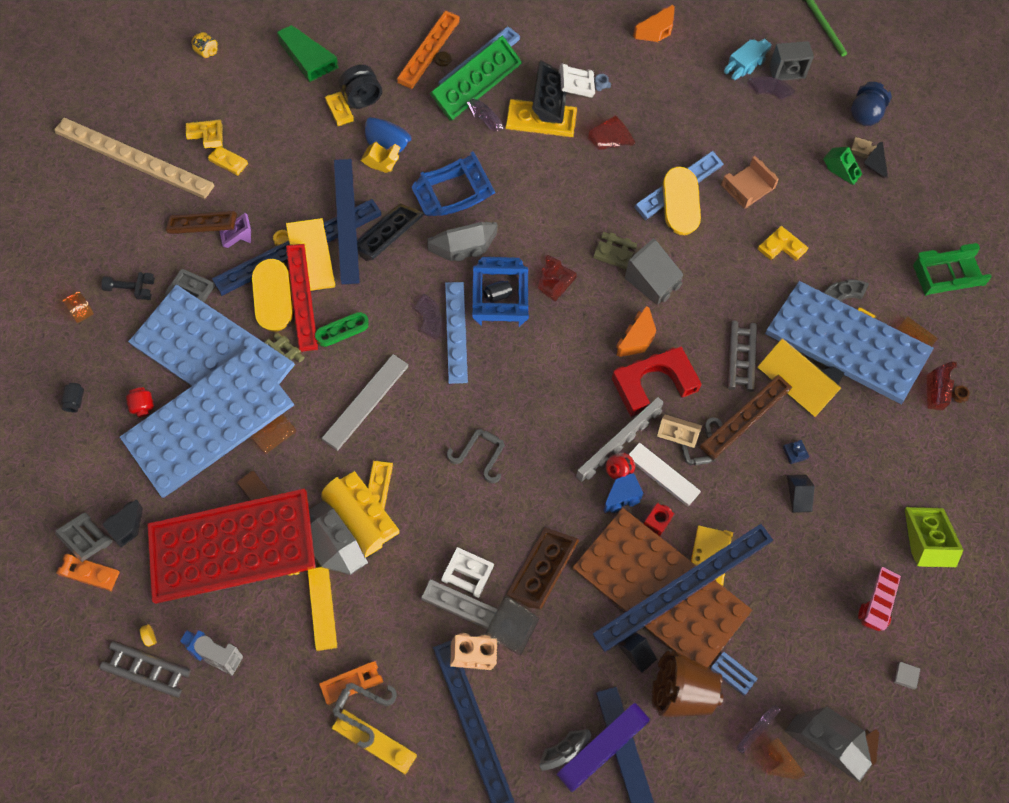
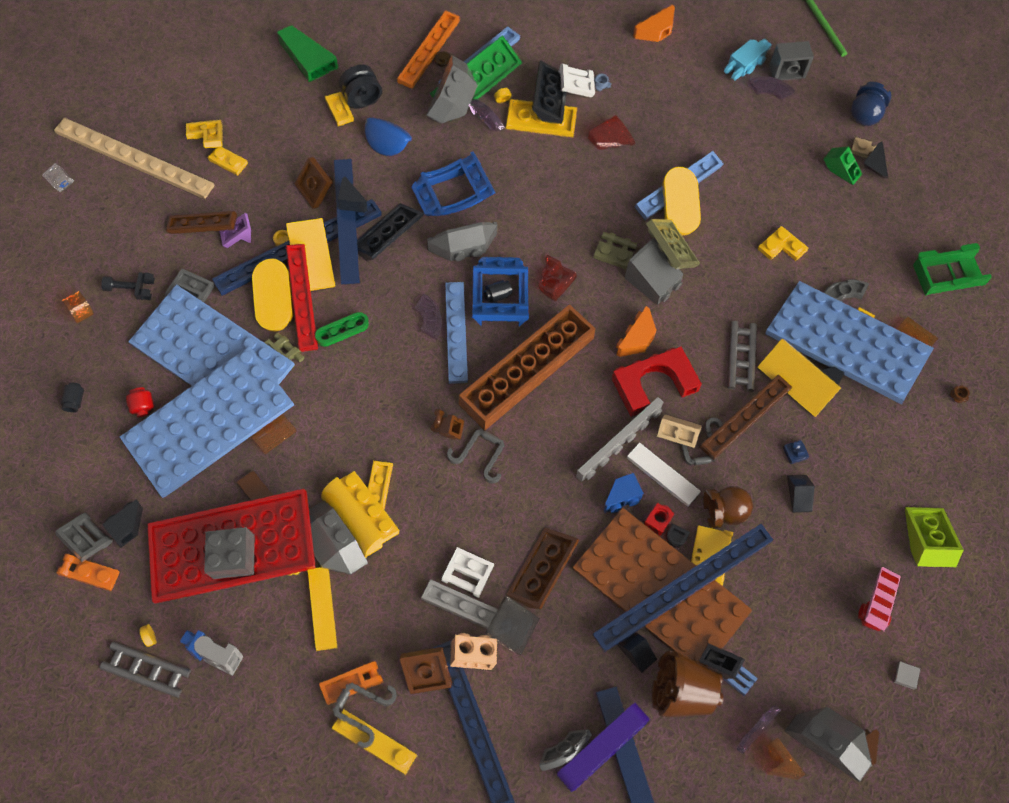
yellow head [192,32,217,58] -> none
light grey tile [322,354,408,451] -> none
yellow brick [361,142,400,173] -> none
red head [606,453,635,480] -> none
nougat panel [721,156,779,209] -> none
clear red slope [927,361,957,411] -> none
none -> clear brick [42,163,74,192]
none -> dark grey brick [204,527,254,579]
none -> reddish brown tile [295,157,333,208]
none -> black slope [338,176,368,213]
none -> reddish brown tile [399,647,452,694]
none -> dark grey wedge [426,55,478,124]
none -> reddish brown piece [430,409,464,440]
none -> dark orange brick [459,304,596,431]
none -> yellow tile [494,88,512,103]
none -> olive plate [646,219,700,269]
none -> black tile [666,523,690,547]
none -> black slope [699,643,745,680]
none -> reddish brown tile [703,486,753,529]

